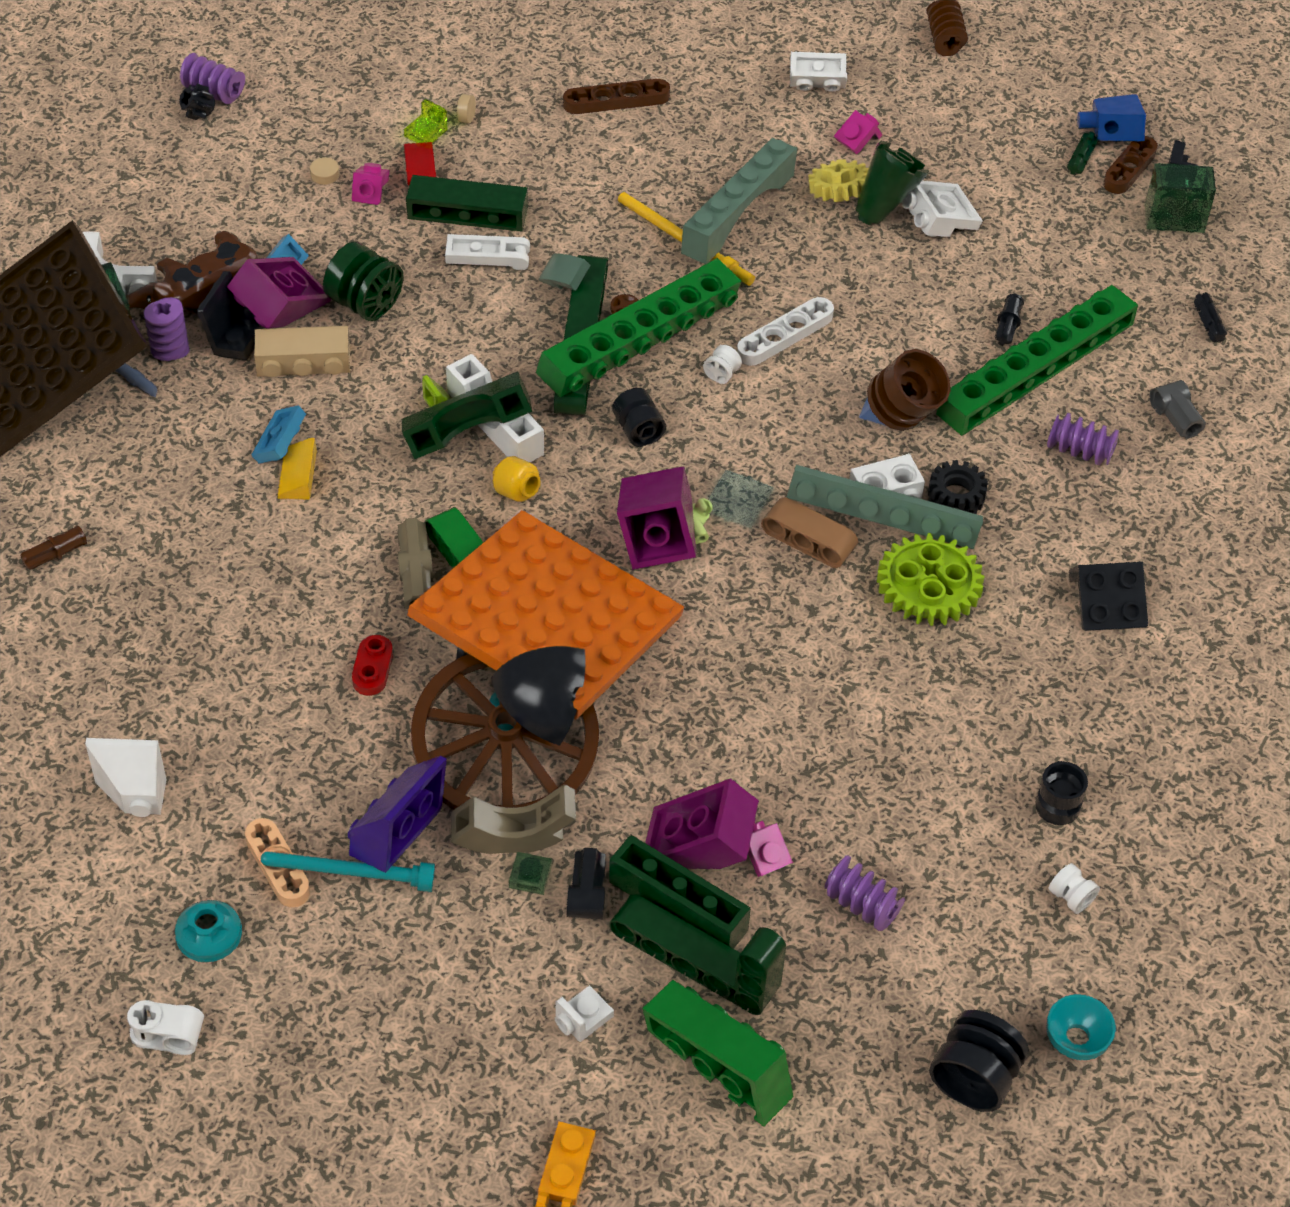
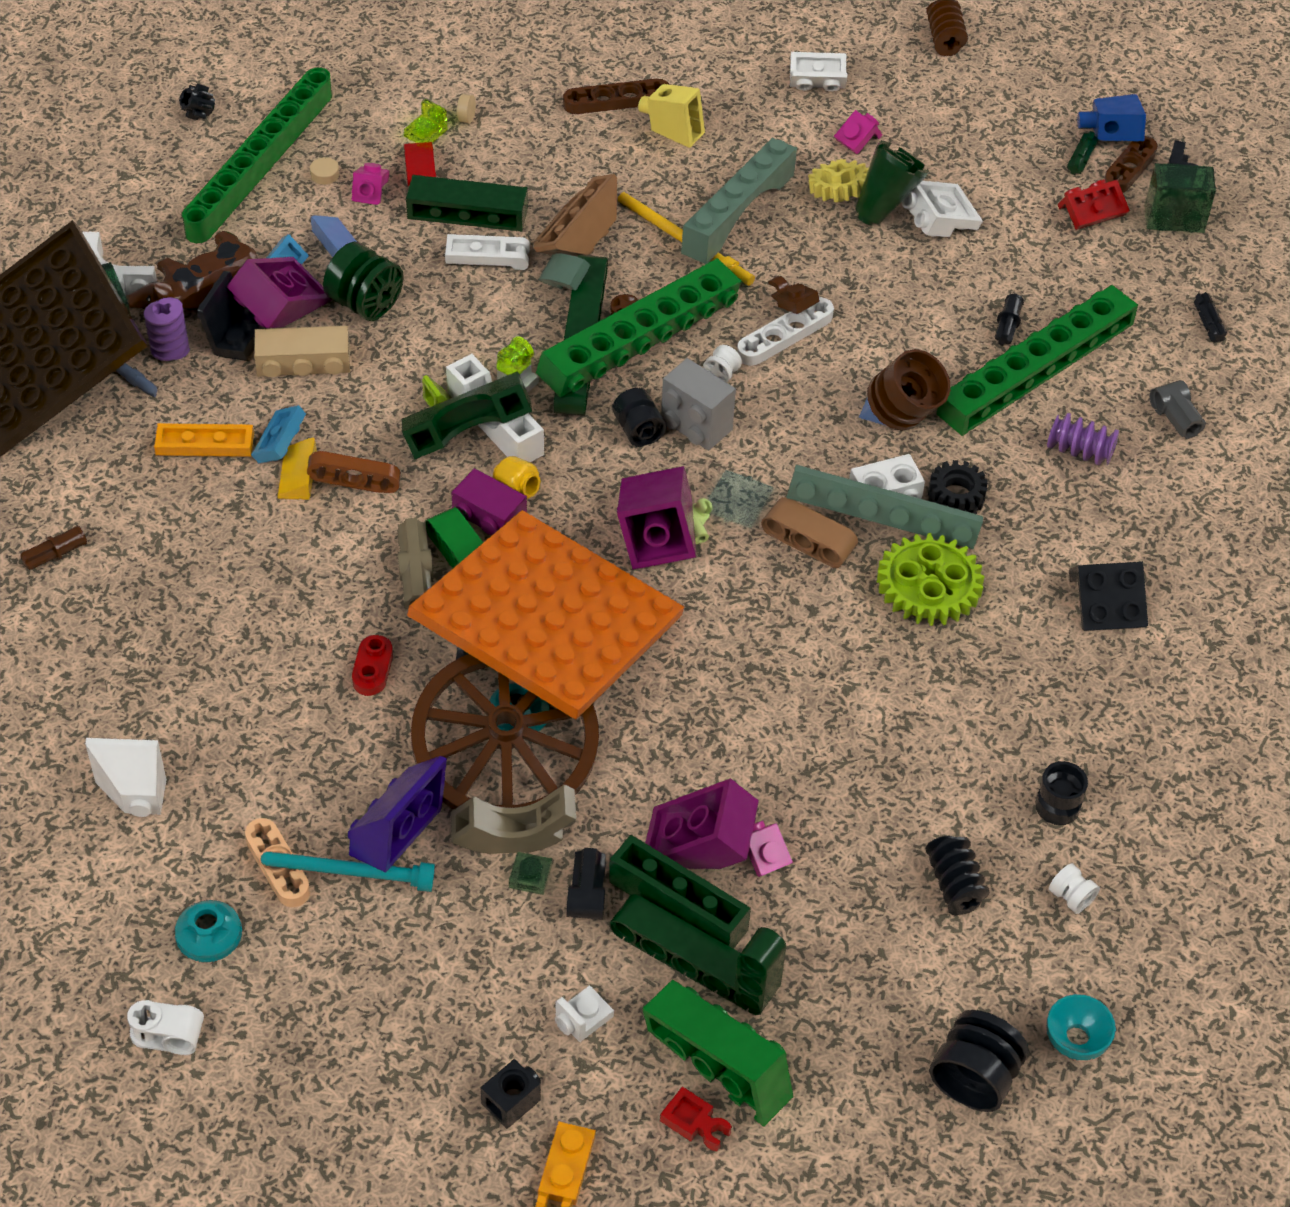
medium lavender piece [180,53,245,104] -> none
black brick [491,646,586,746] -> none
medium lavender piece [825,855,905,931] -> none
none -> light orange plate [154,423,254,457]
none -> green beam [182,67,332,243]
none -> dark orange beam [307,451,401,493]
none -> medium blue slope [311,215,357,257]
none -> magenta brick [451,468,527,536]
none -> black brick [480,1059,541,1129]
none -> clear neon green leg [497,336,539,392]
none -> medium nougat wedge [533,174,617,257]
none -> light yellow torso [638,84,705,148]
none -> red plate [660,1086,732,1151]
none -> light grey brick [661,358,736,451]
none -> reddish brown plate [768,276,820,314]
none -> black piece [925,835,990,916]
none -> red bracket [1057,180,1130,230]

